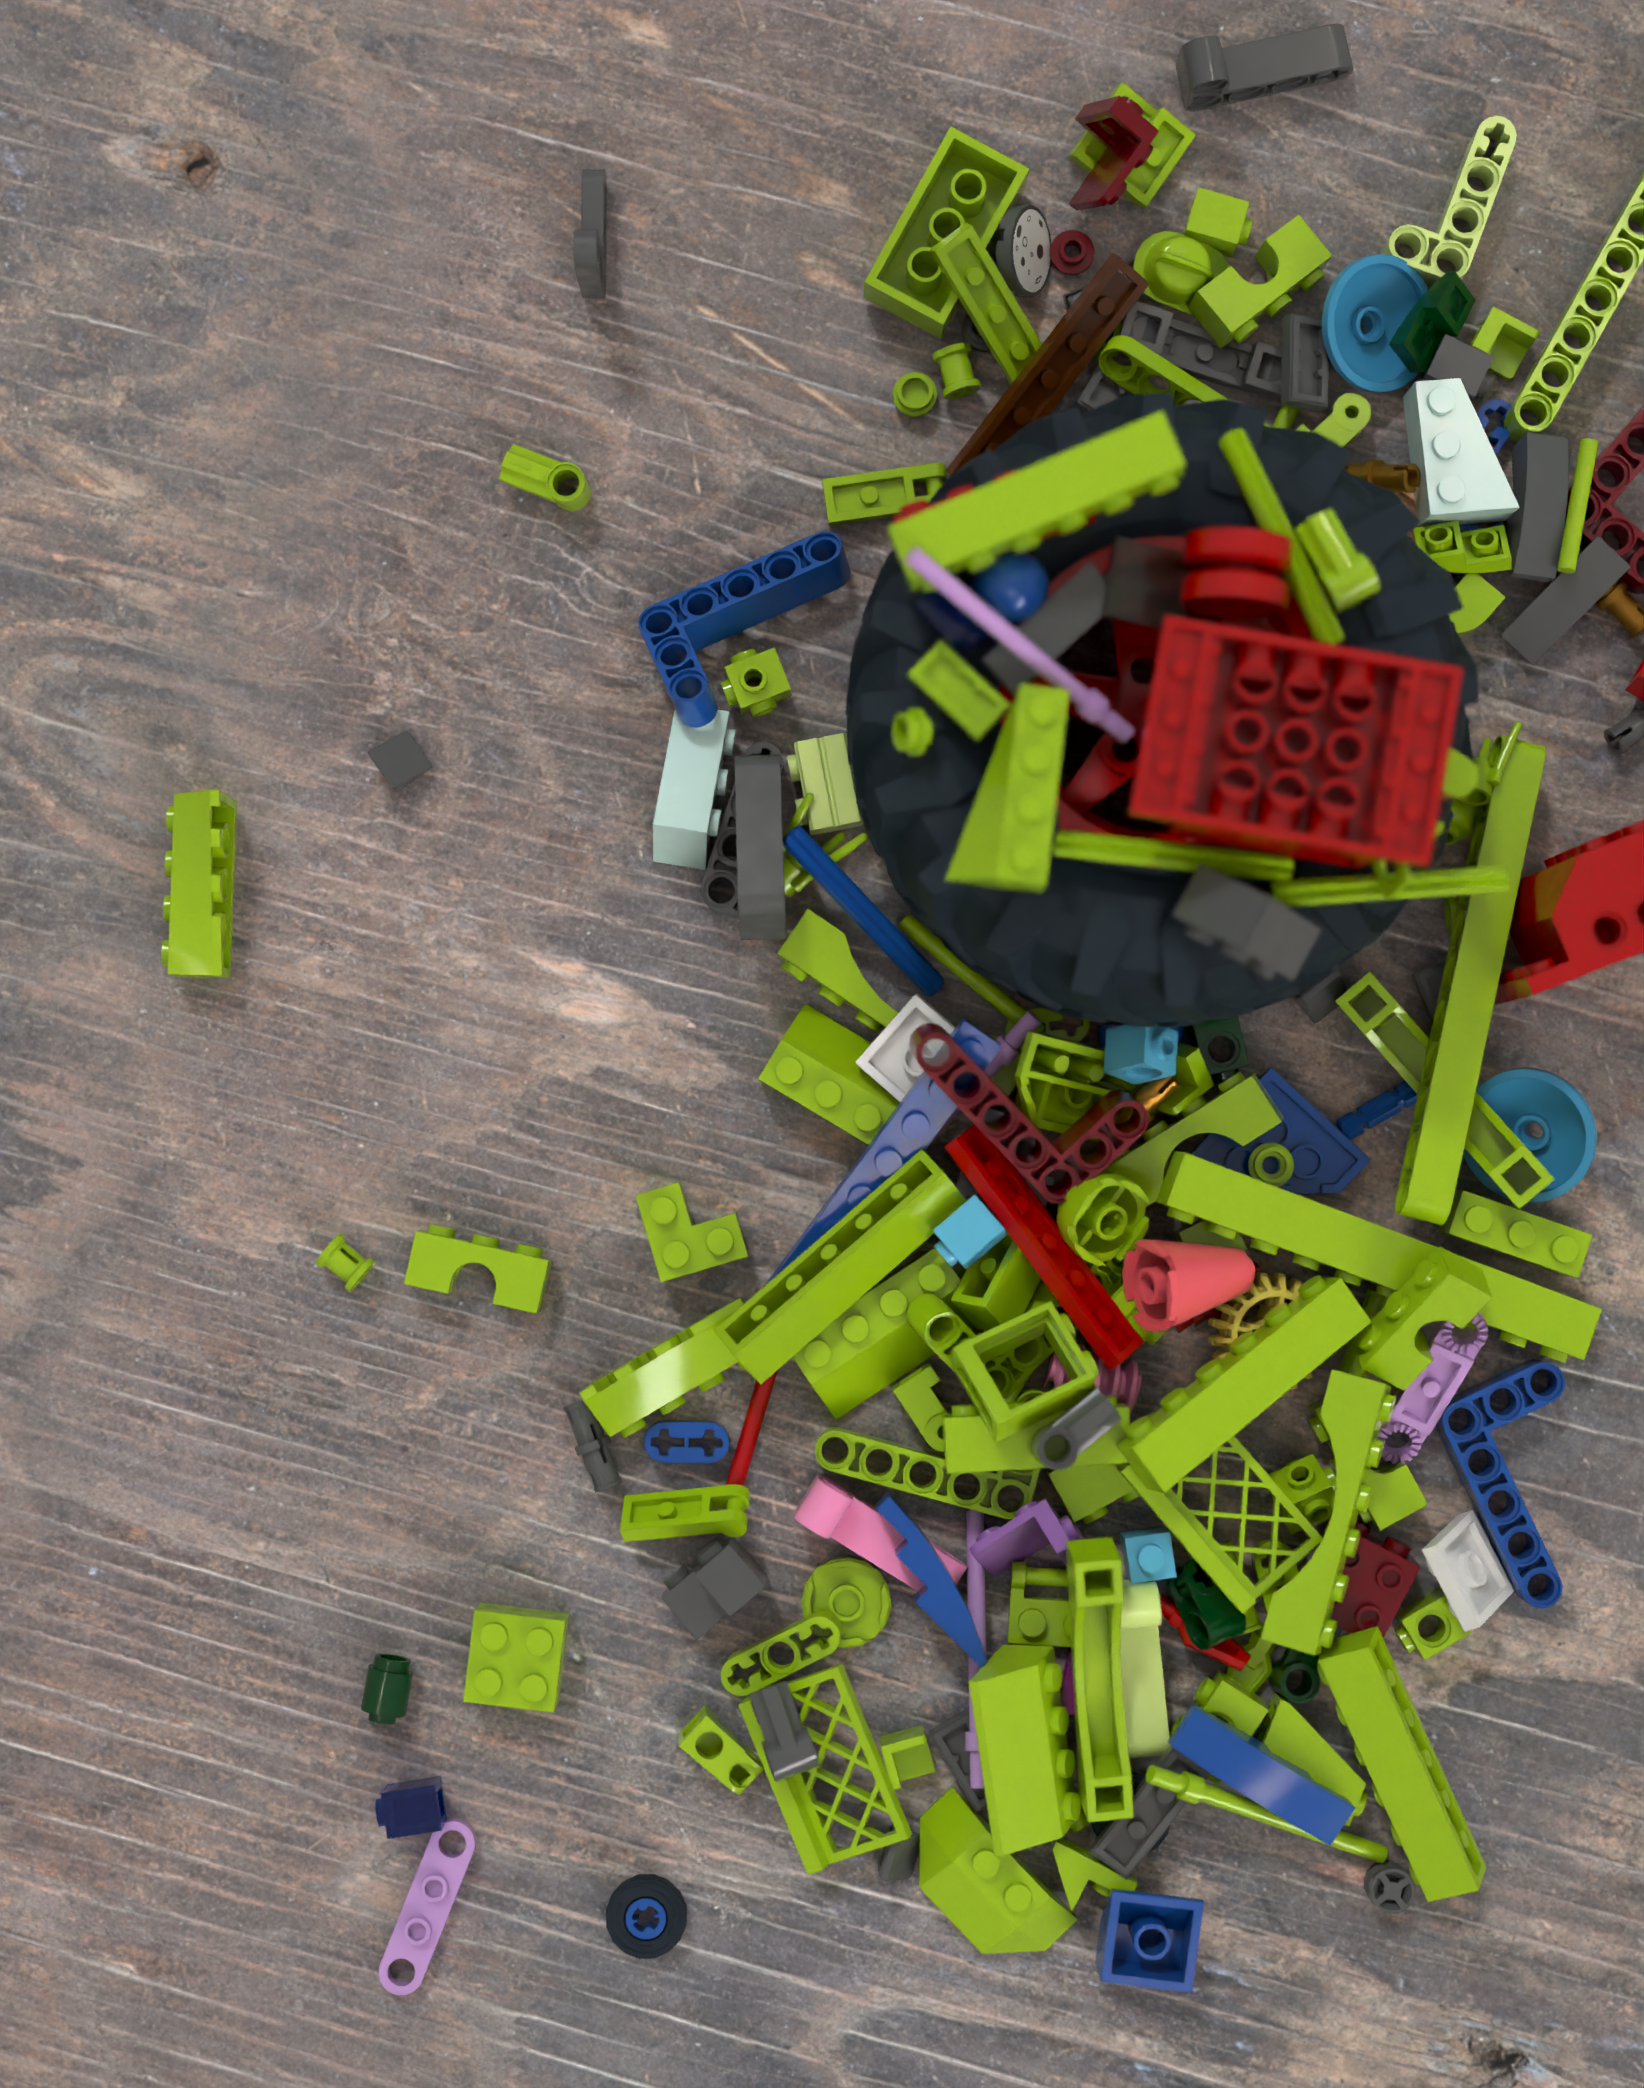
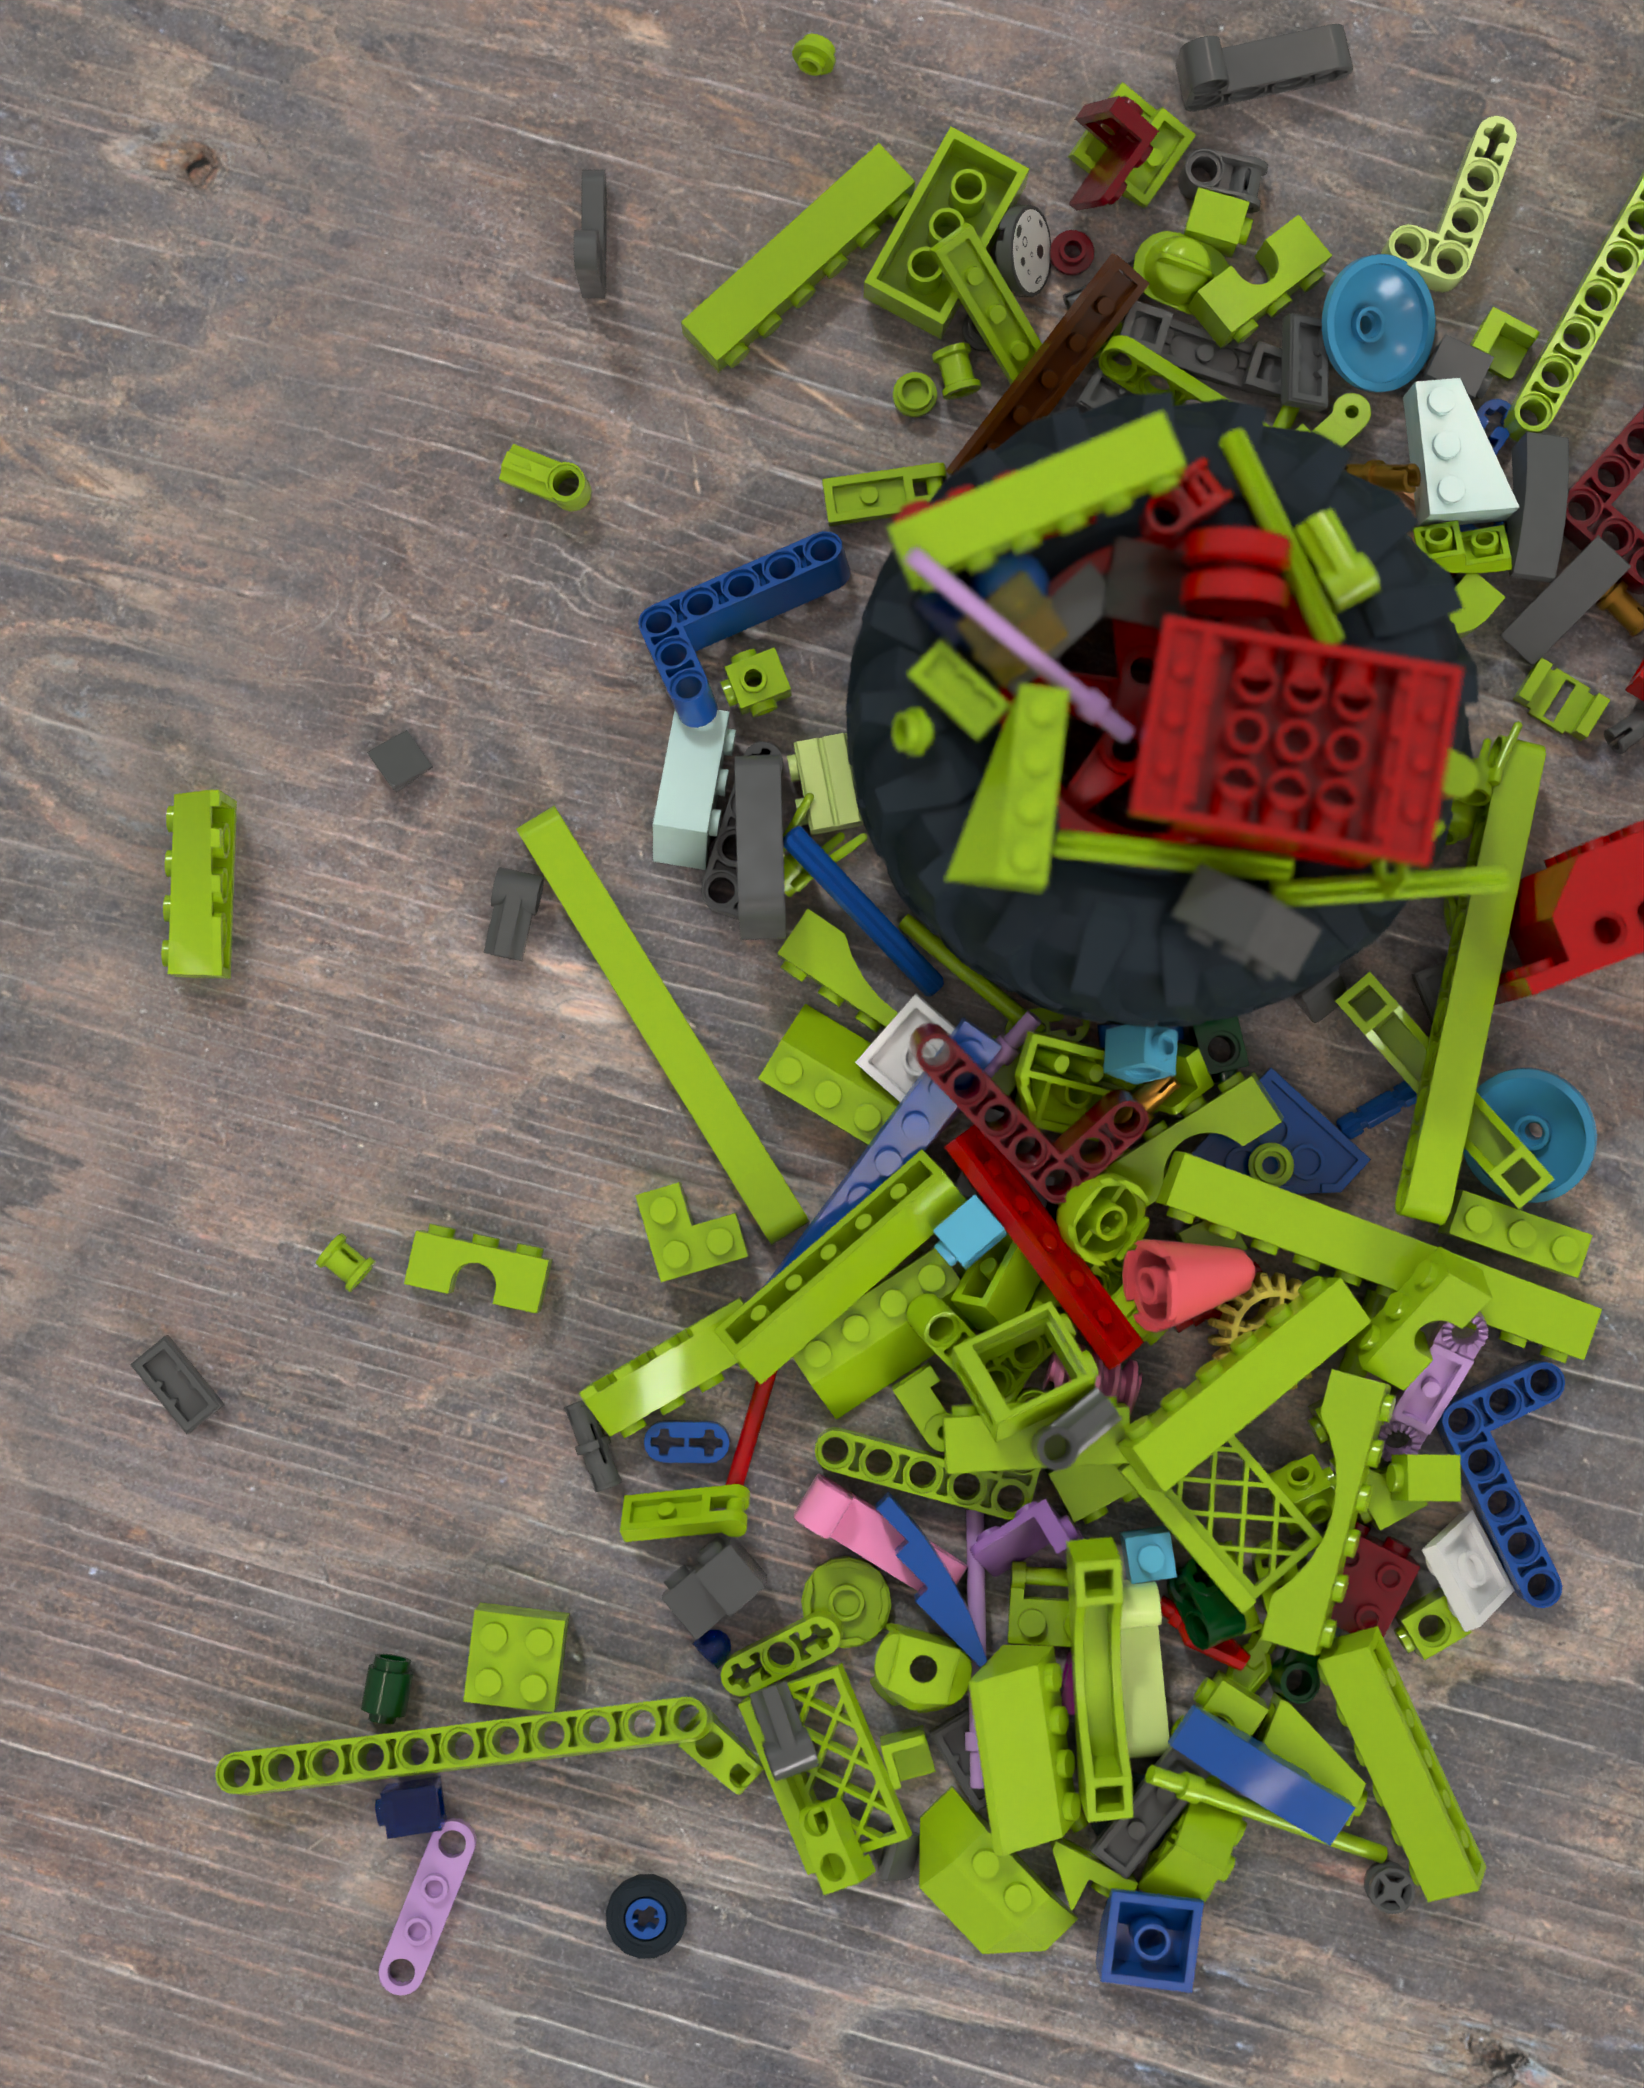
dark green slope [1389,271,1476,372] -> none
lime bar [1557,438,1599,574] -> none
none -> dark grey plate [130,1335,225,1434]
none -> lime beam [215,1697,713,1796]
none -> dark grey piece [484,867,544,961]
none -> lime beam [516,806,810,1245]
none -> lime brick [681,143,915,373]
none -> clear blue hinge [692,1629,731,1669]
none -> lime plate [792,34,836,76]
none -> lime leg [799,1797,876,1895]
none -> lime piece [870,1623,972,1713]
none -> clear yellow piece [956,570,1069,687]
none -> lime brick [1137,1779,1247,1903]
none -> red piece [1139,457,1234,545]
none -> dark grey piece [1178,148,1268,213]
none -> lime brick [1386,1454,1461,1502]
none -> lime piece [1513,658,1610,741]

